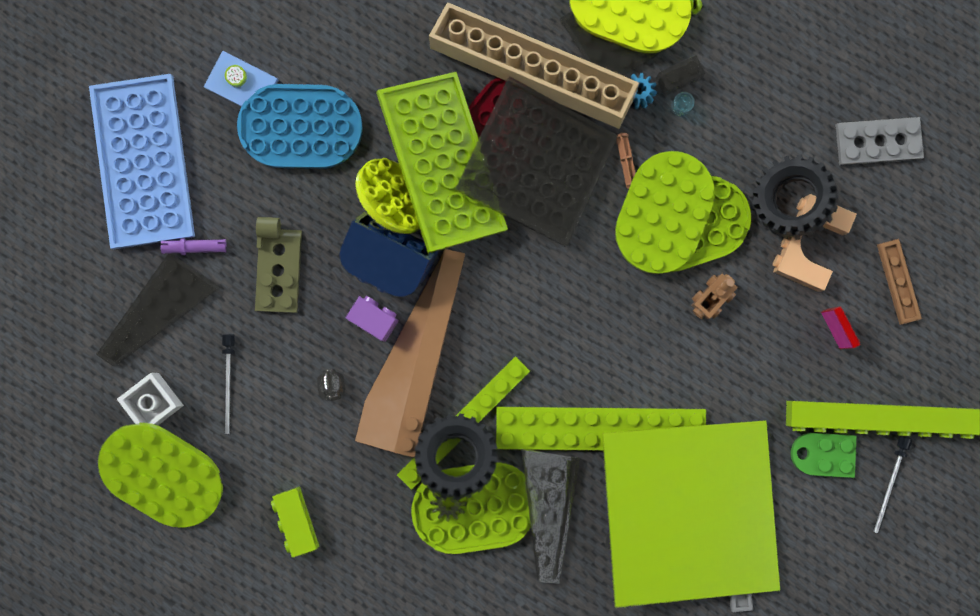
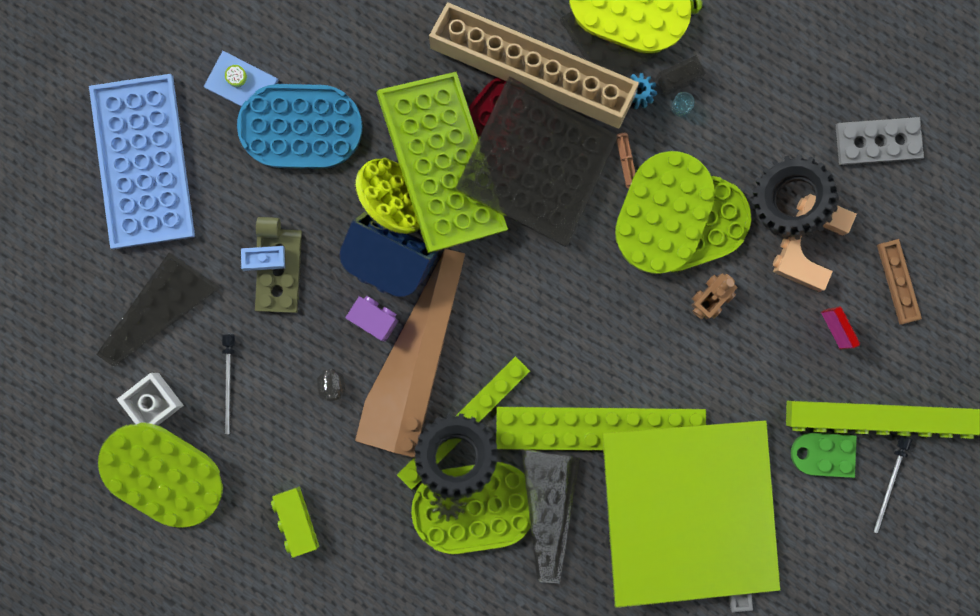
medium lavender pin [161,238,226,255] -> none
none -> light blue plate [241,246,285,271]

